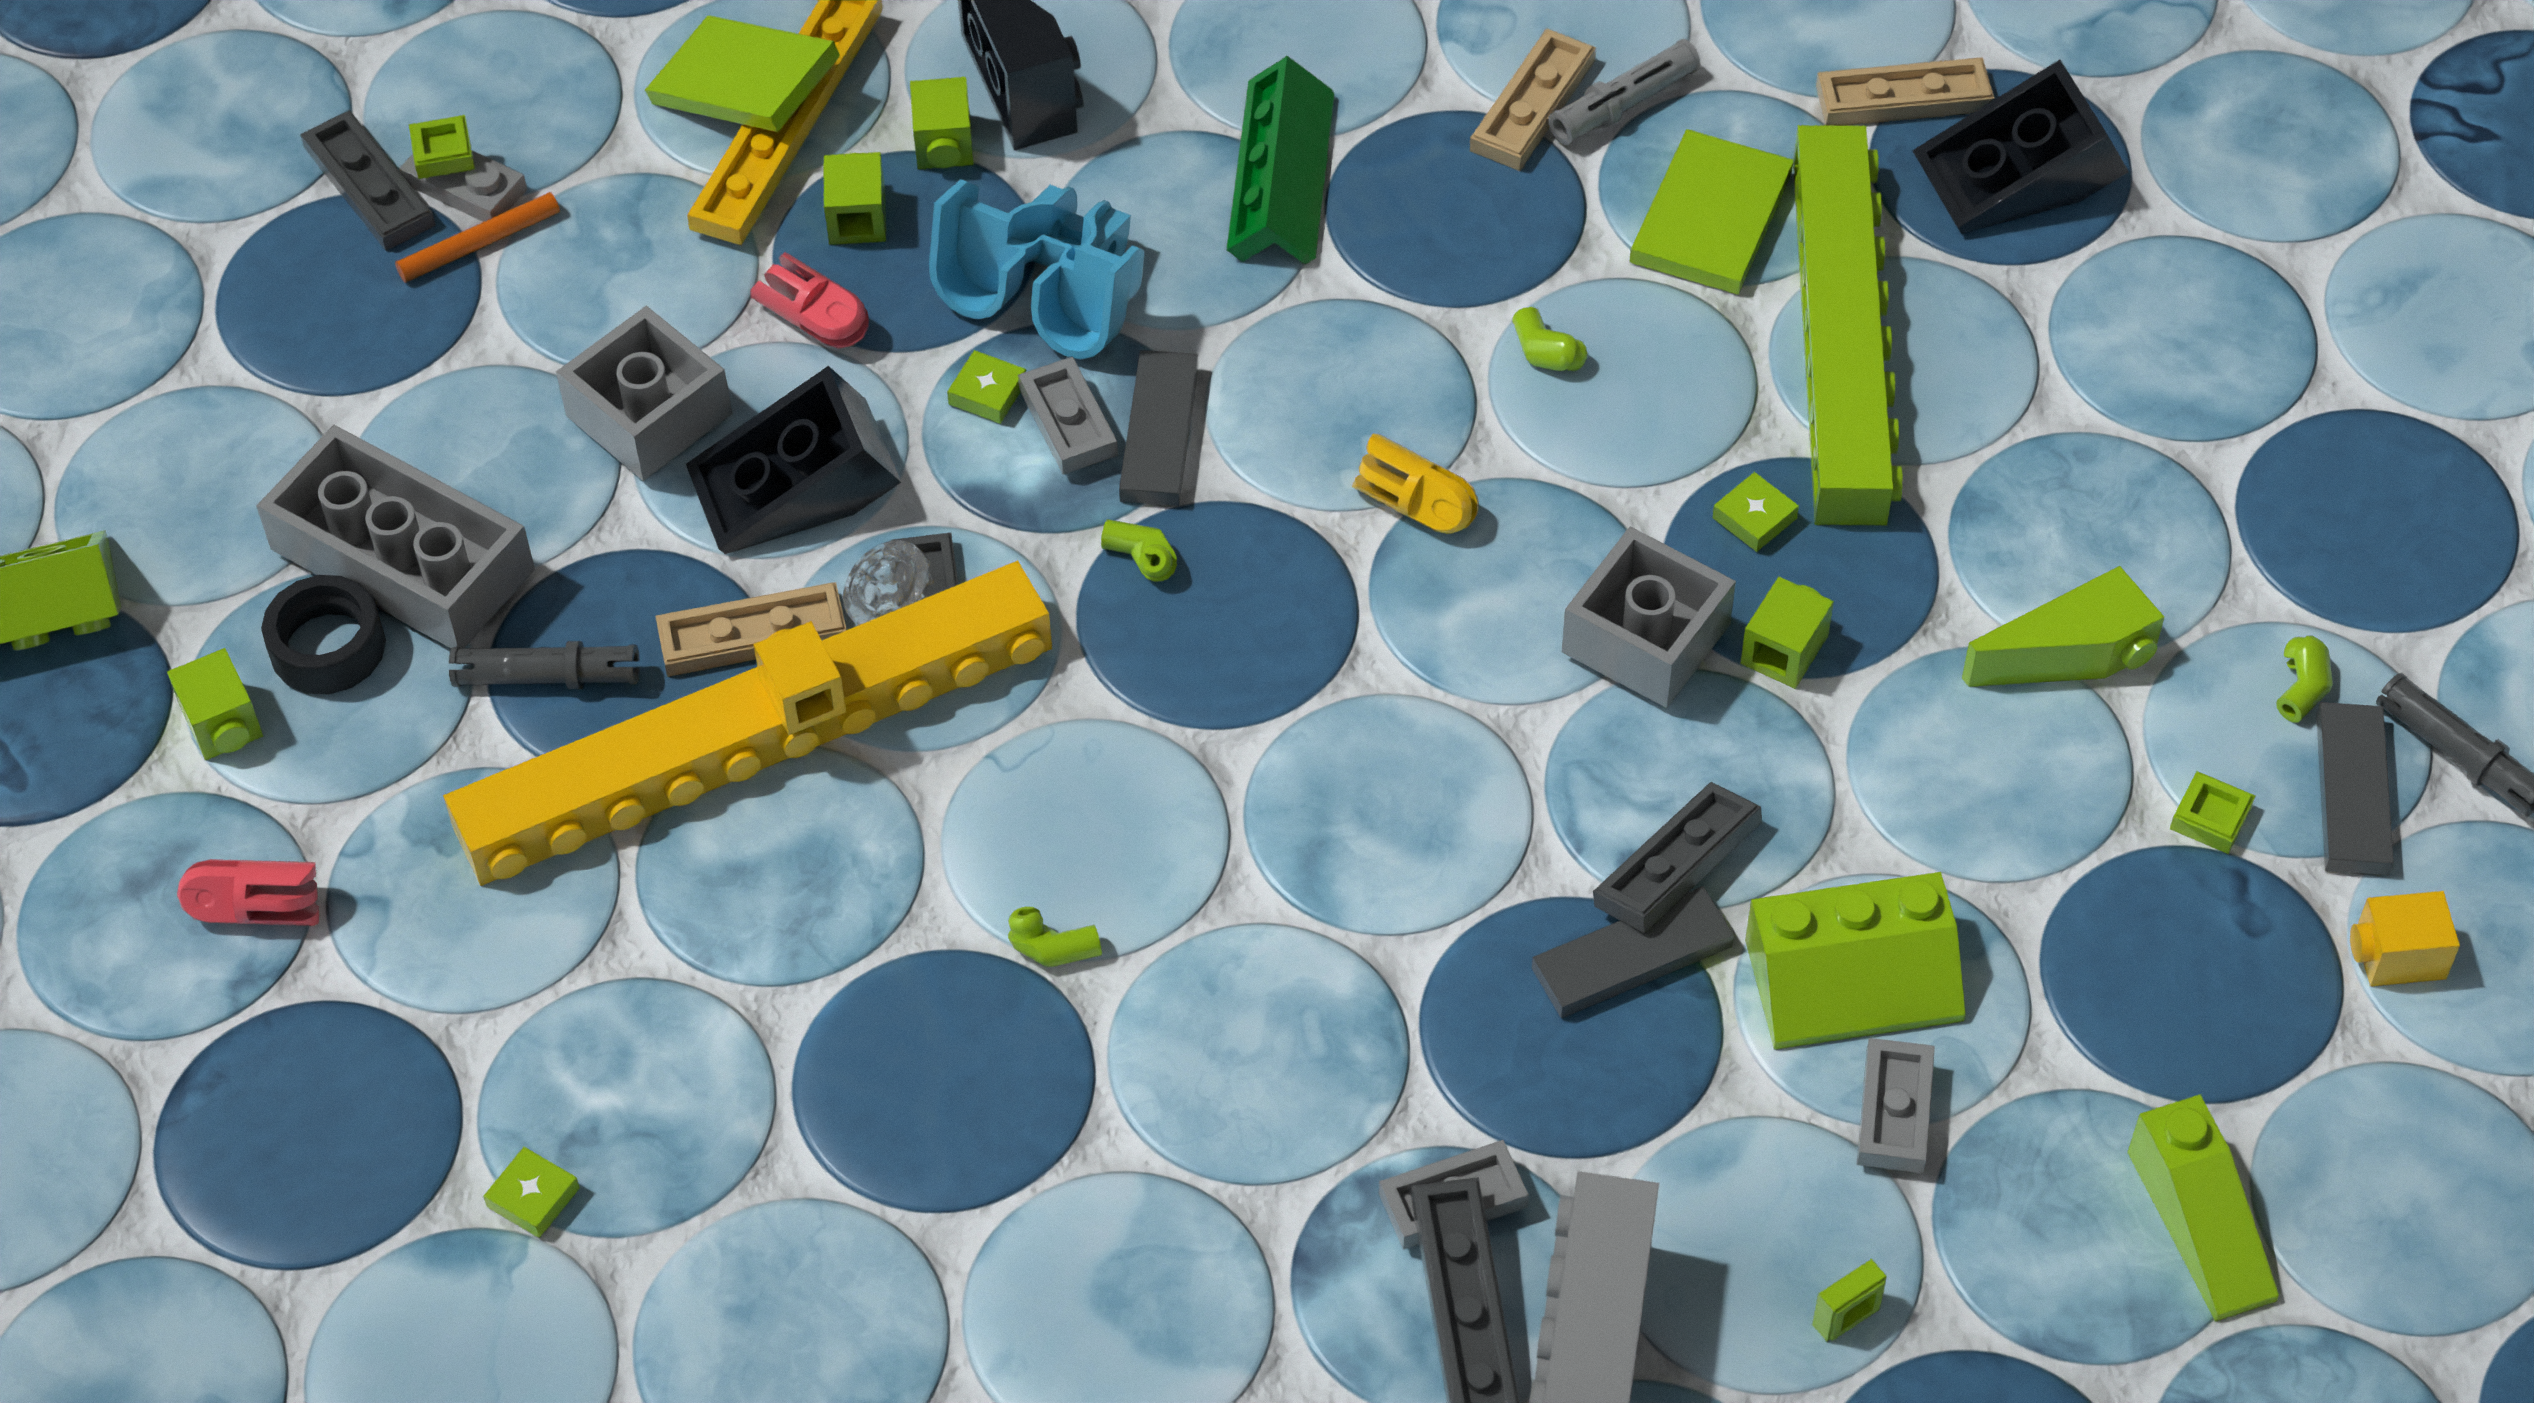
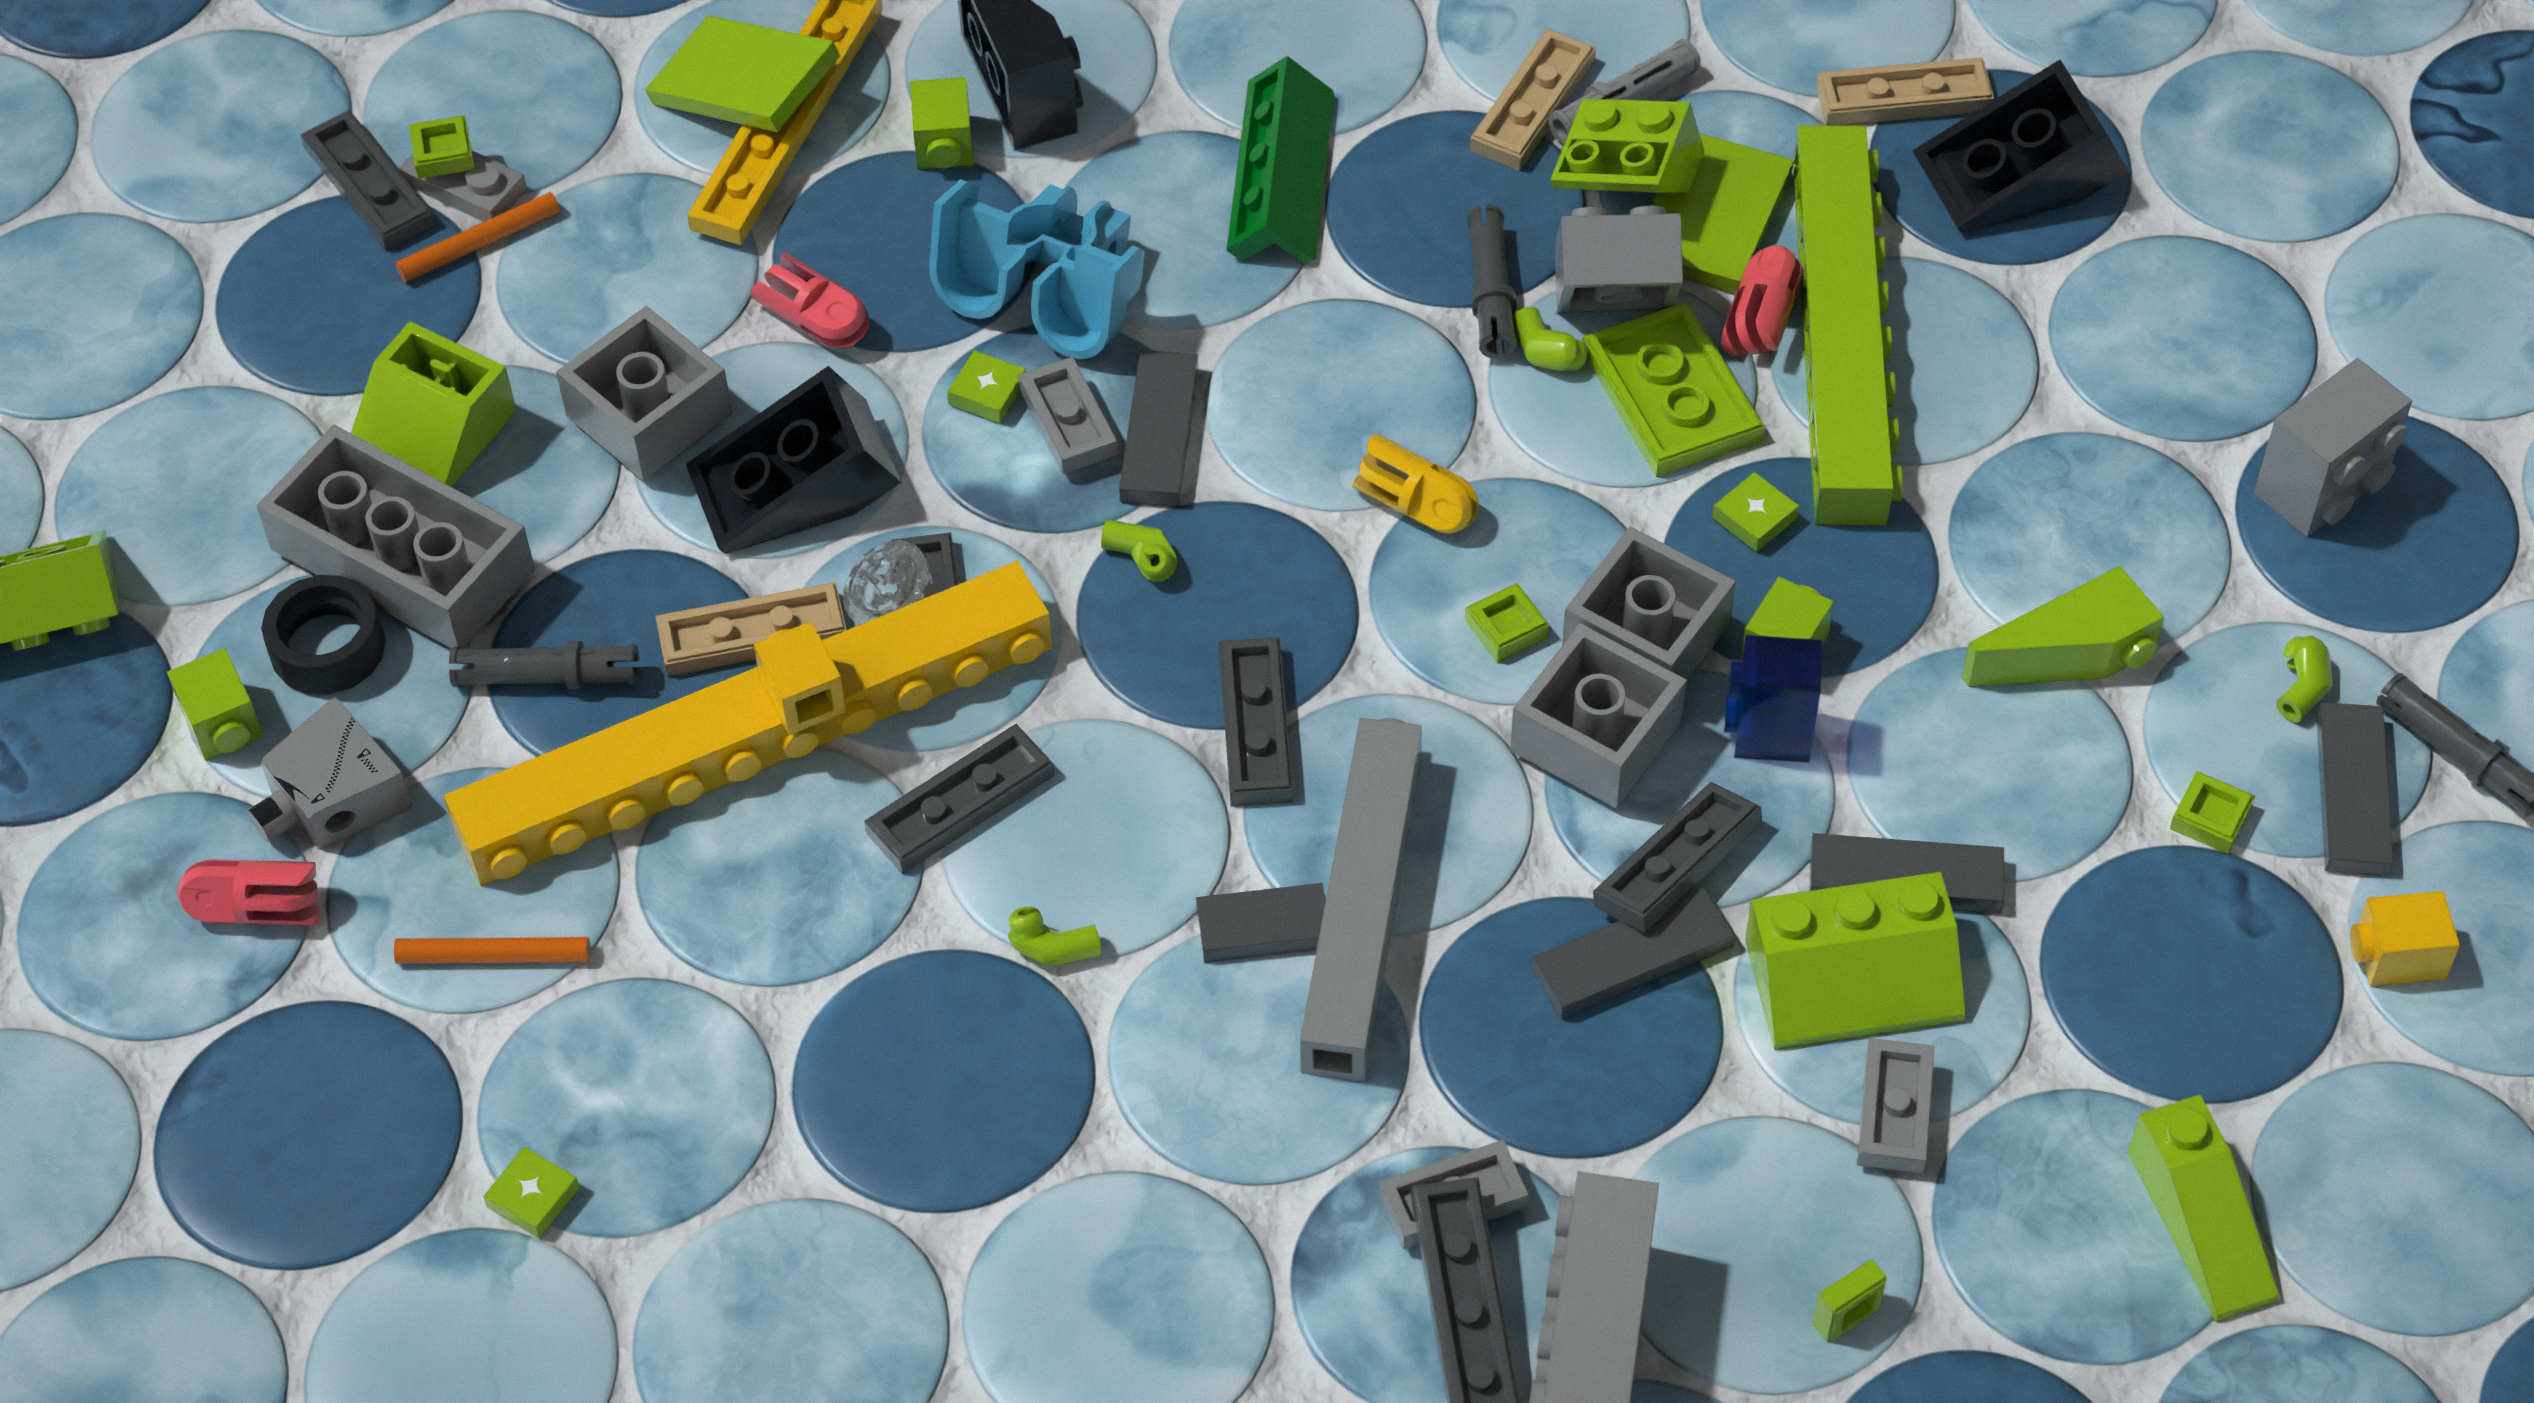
lime brick [823,152,886,245] -> none
none -> light grey torso [247,697,412,848]
none -> lime slope [351,321,517,487]
none -> orange bar [394,937,590,964]
none -> dark grey tile [864,723,1055,874]
none -> dark grey tile [1196,883,1326,963]
none -> dark grey tile [1219,637,1293,806]
none -> light grey brick [1300,718,1422,1082]
none -> lime tile [1465,583,1550,663]
none -> dark grey pin [1467,204,1517,359]
none -> light grey brick [1510,623,1687,809]
none -> lime slope [1550,99,1704,193]
none -> light grey brick [1555,206,1683,313]
none -> lime tile [1582,301,1765,477]
none -> coral arm [1721,246,1803,357]
none -> clear blue brick [1723,635,1822,763]
none -> dark grey tile [1809,833,2004,913]
none -> light grey brick [2253,357,2413,537]

